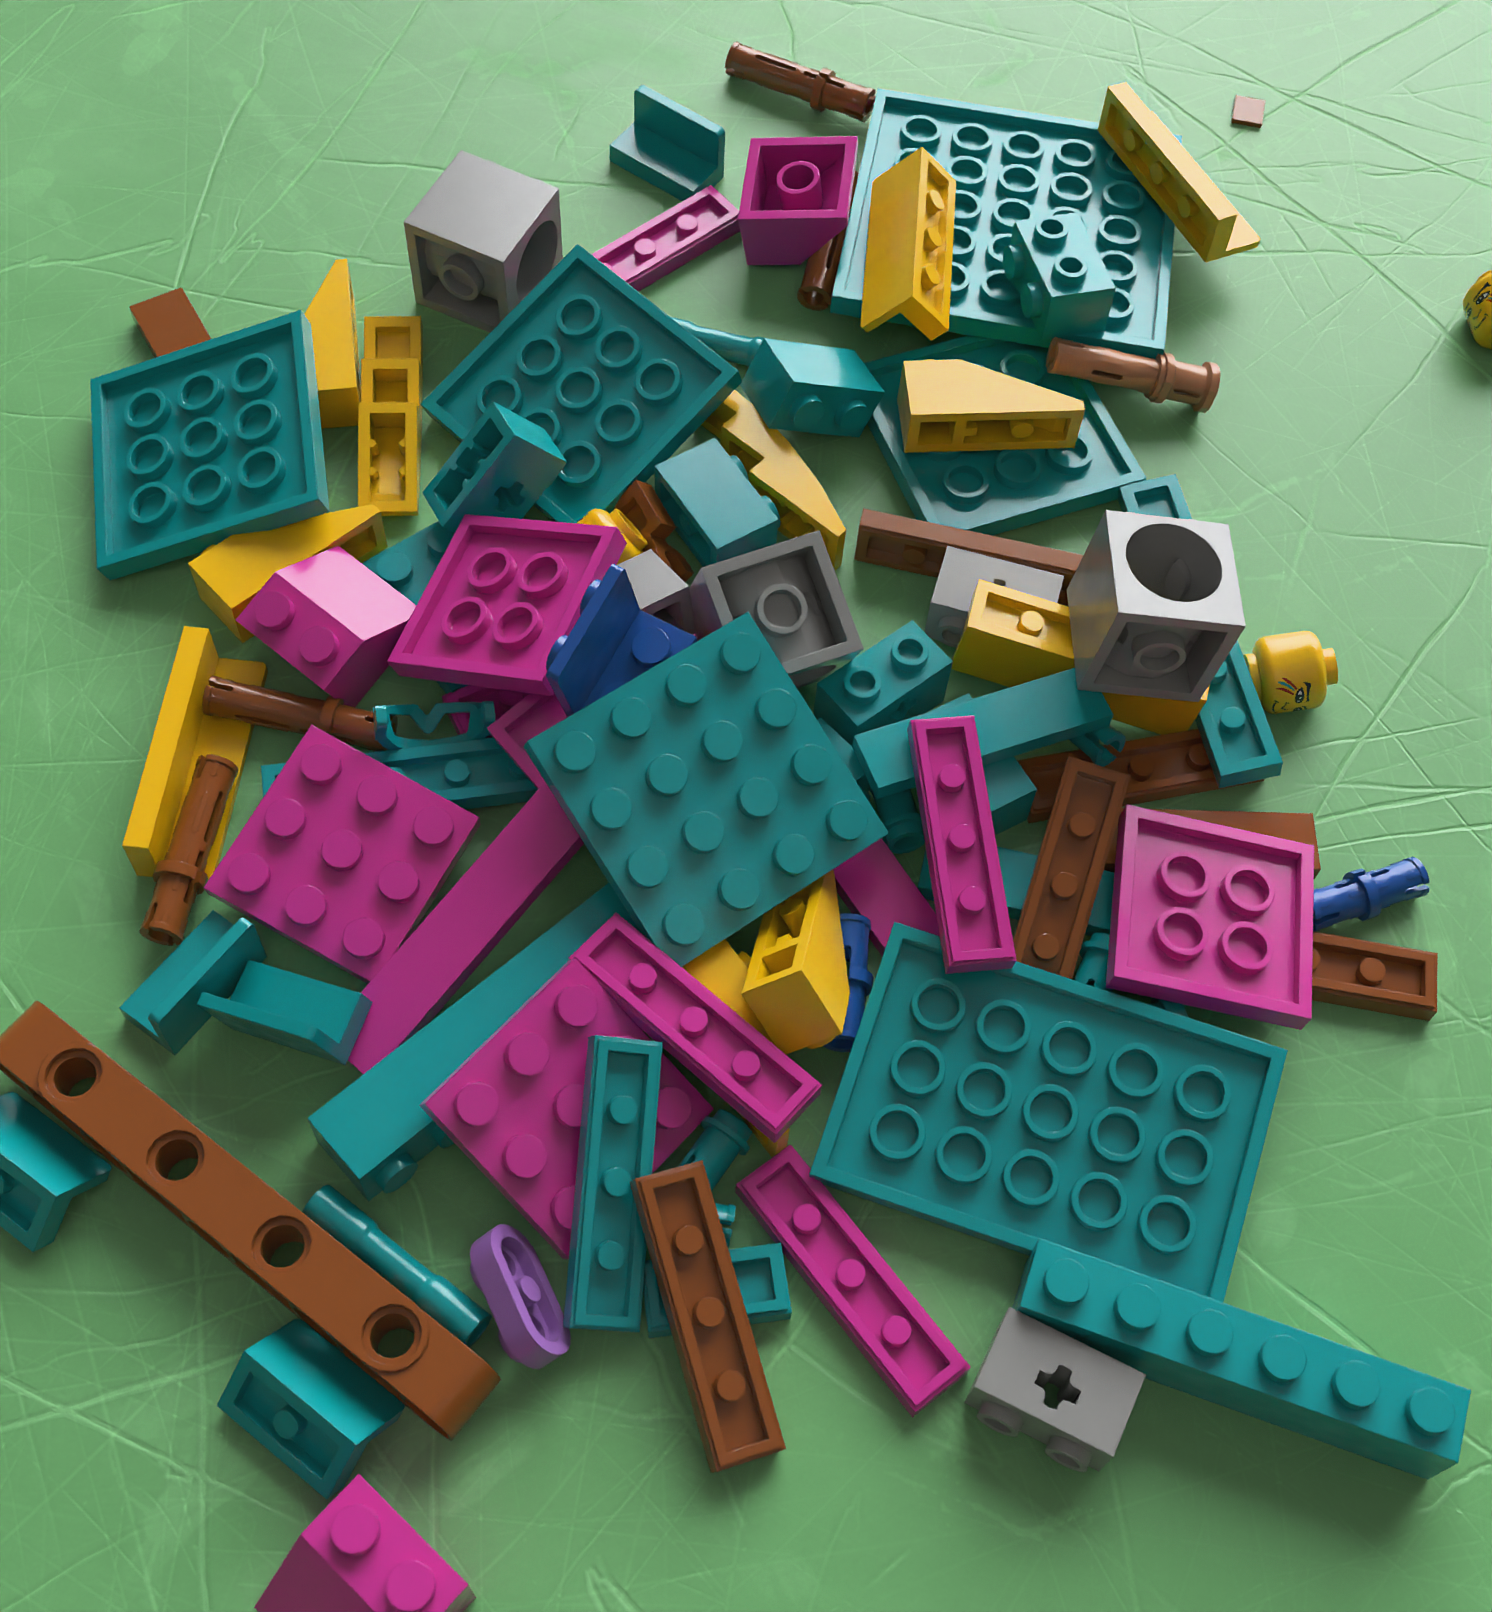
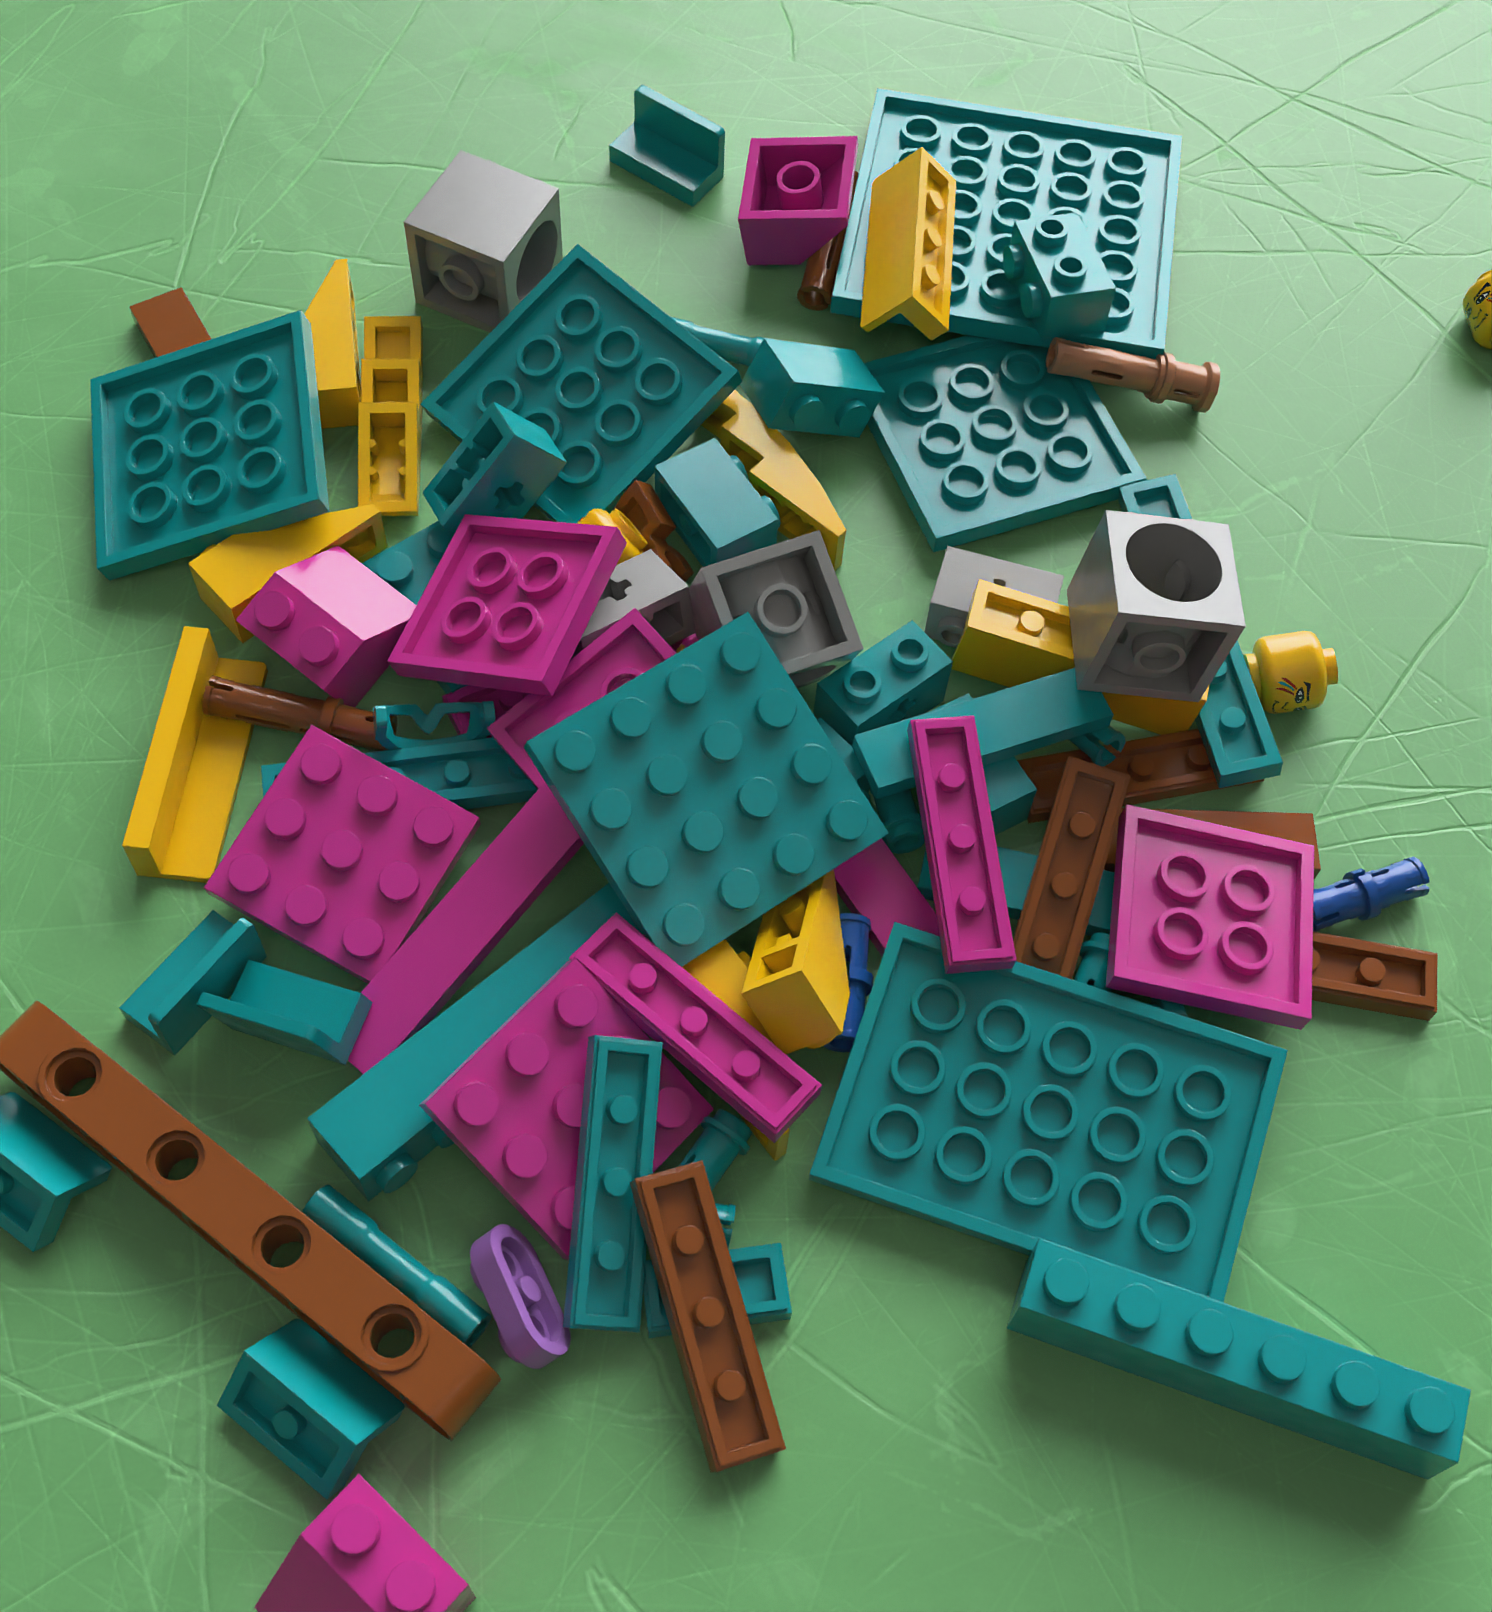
dark orange pin [139,754,238,946] -> none
blue bracket [546,564,697,717] -> none
dark pink tile [592,185,740,292] -> none
dark orange pin [725,42,876,122] -> none
dark pink tile [735,1144,971,1418] -> none
dark orange tile [854,508,1083,606] -> none
yellow slope [897,359,1085,453] -> none
light grey brick [964,1307,1146,1472] -> none
yellow panel [1097,82,1260,263] -> none
window [1231,95,1266,128] -> none

